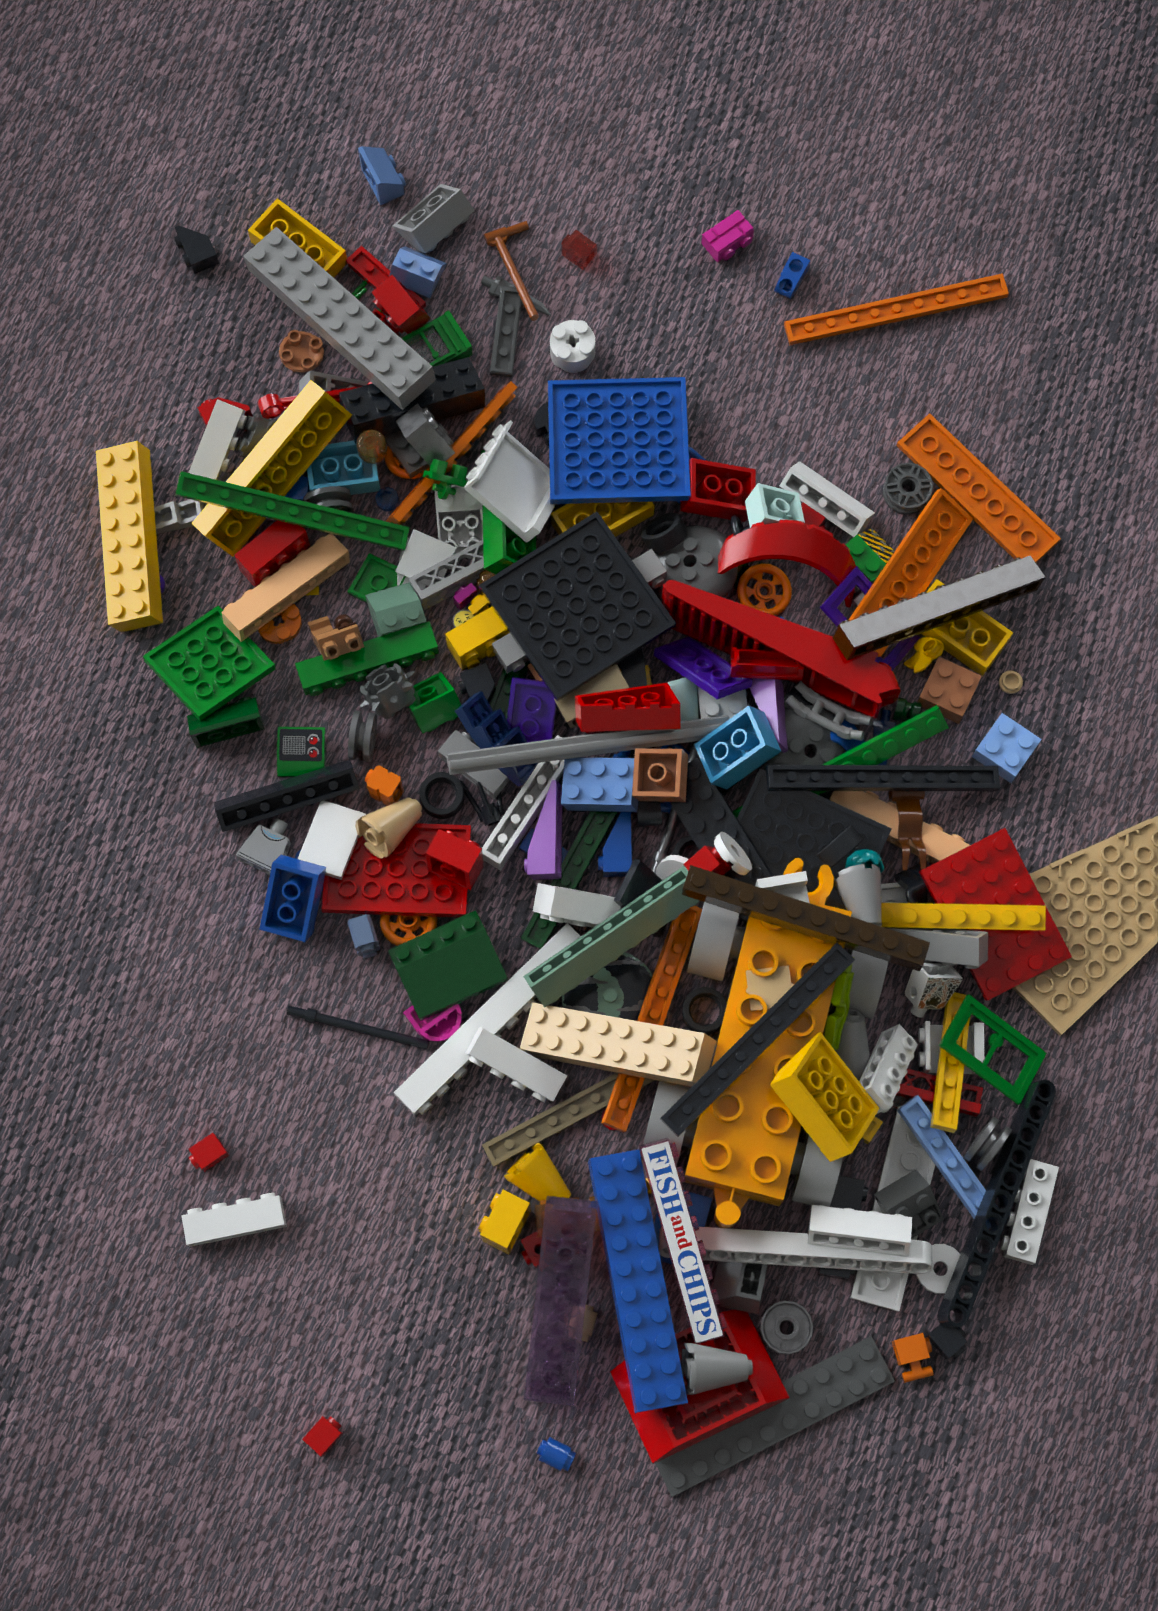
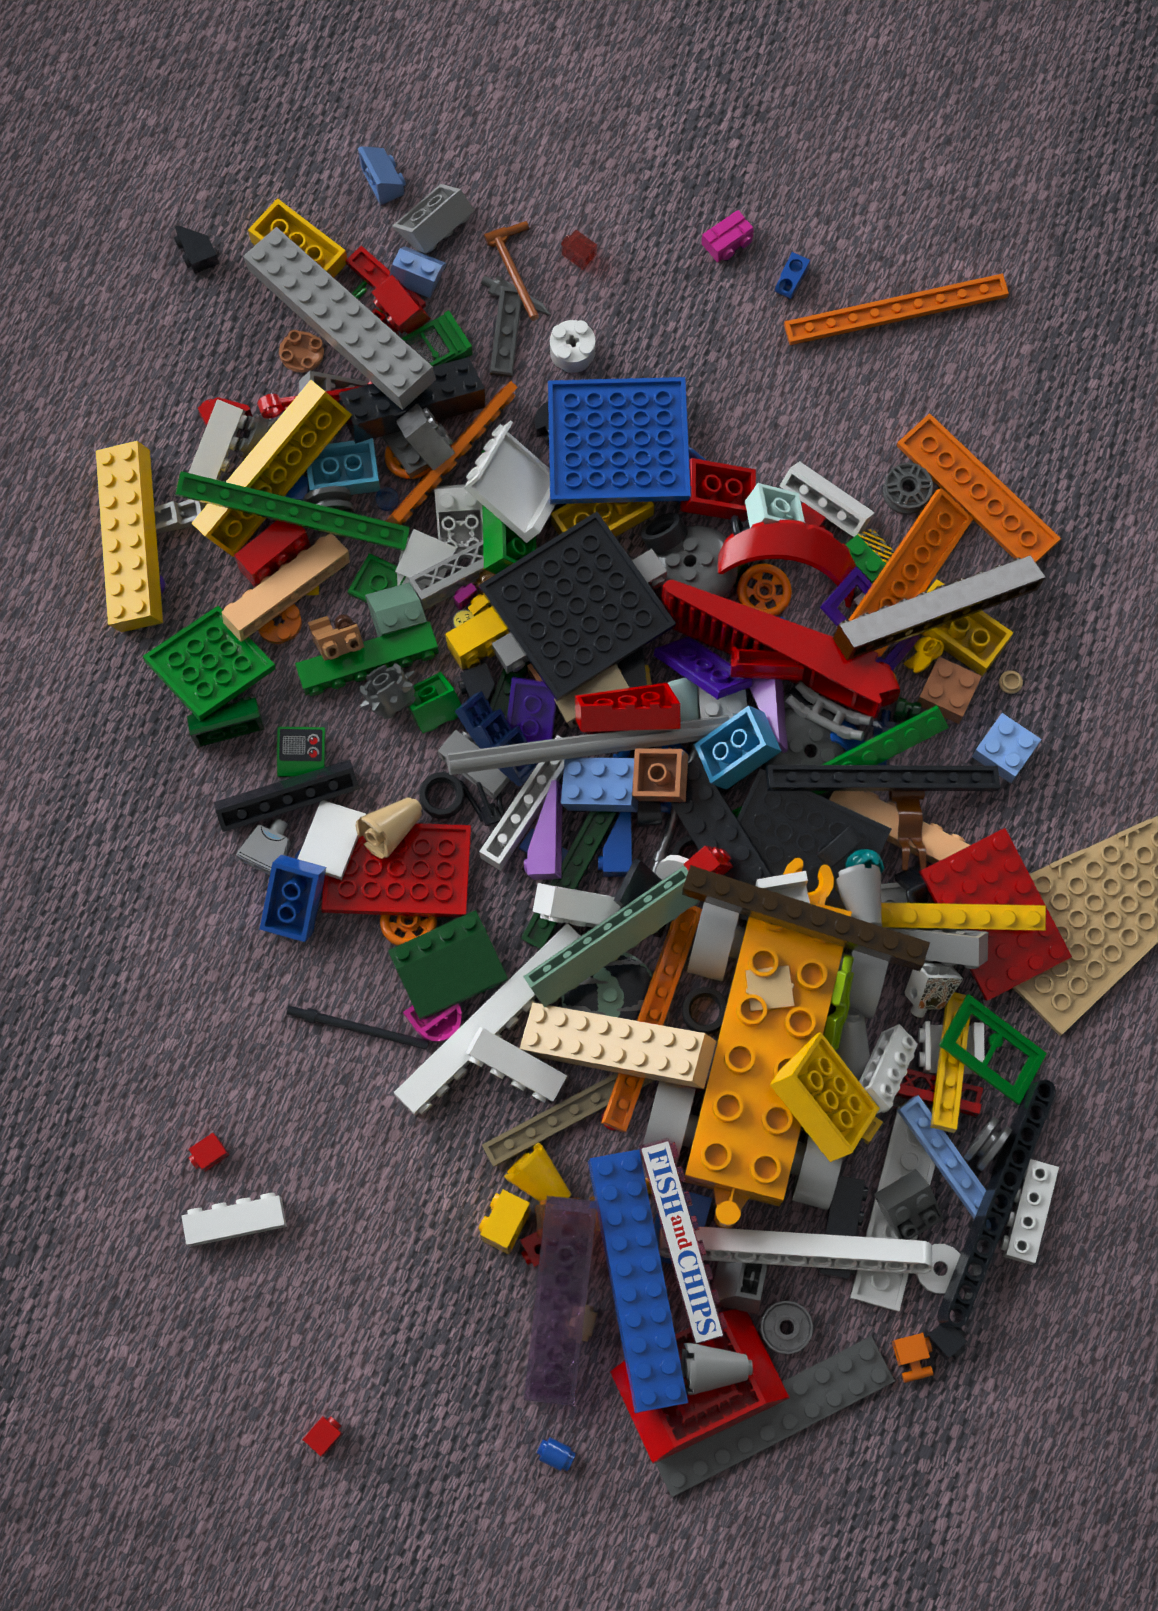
sand blue brick [347,914,380,958] -> none
flat silver wheel [348,710,377,762] -> none
clear orange head [356,430,387,464] -> none
orange brick [364,765,404,806] -> none
green hips [423,459,468,500] -> none
red brick [426,829,484,890] -> none
black plate [660,943,855,1137] -> none
white tile [714,832,752,875] -> none
white brick [808,1205,912,1256] -> none

